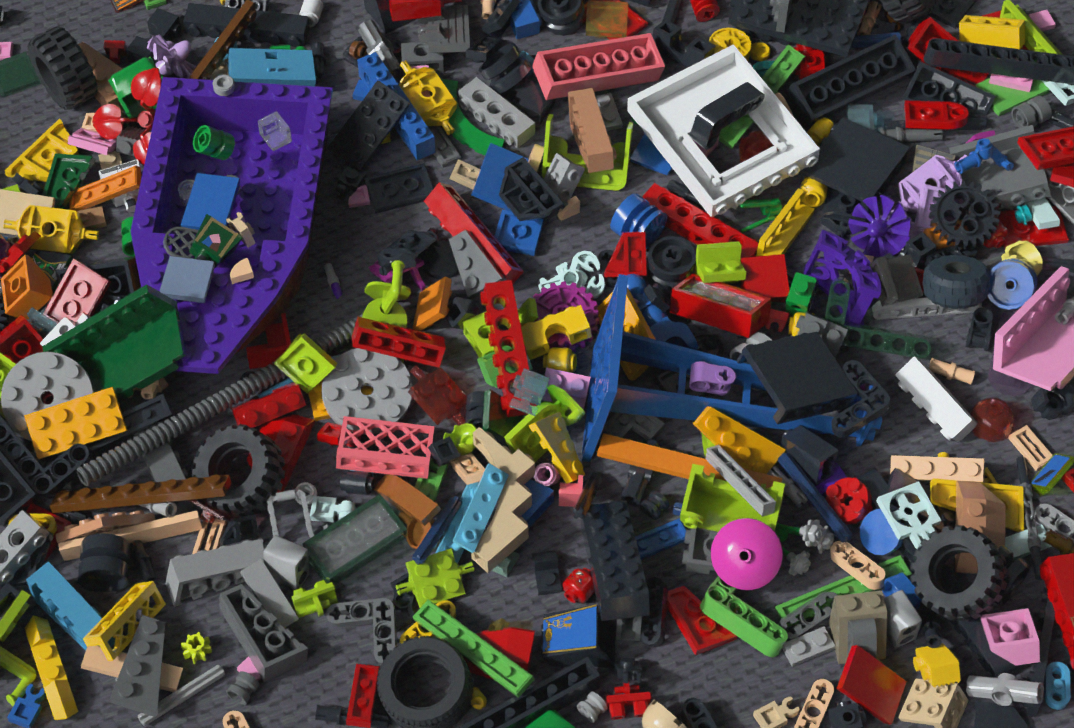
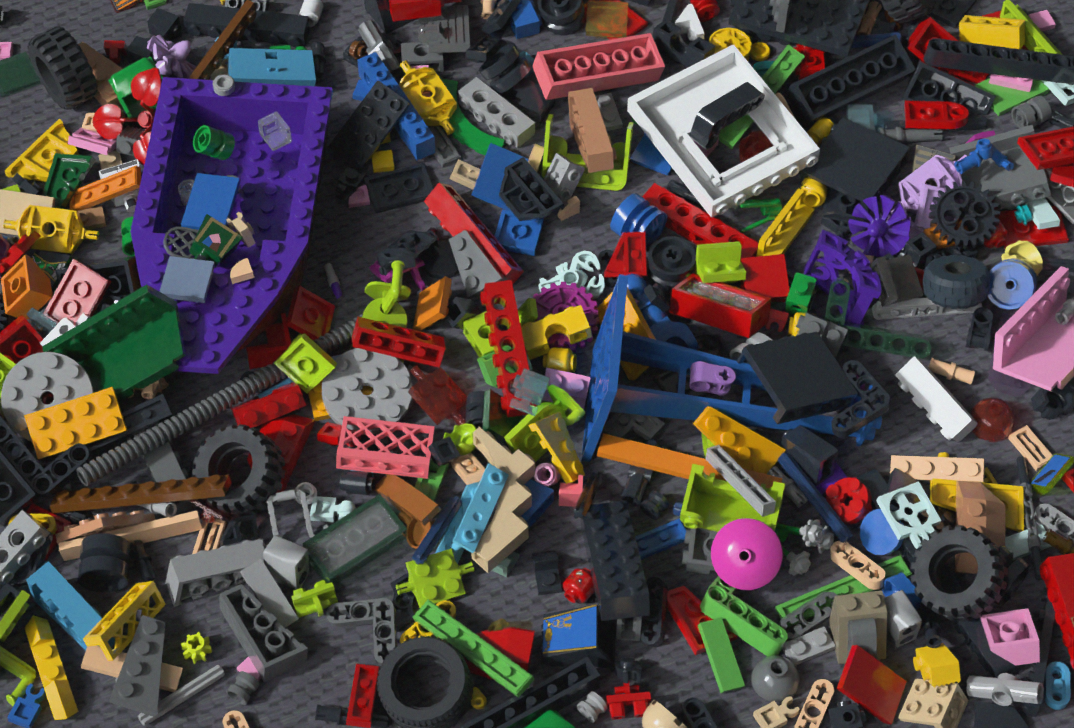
none -> red tile [286,286,335,340]
none -> yellow tile [371,150,394,173]
none -> white slope [675,4,704,41]
none -> bright green tile [698,618,745,693]
none -> dark grey piece [751,655,800,702]

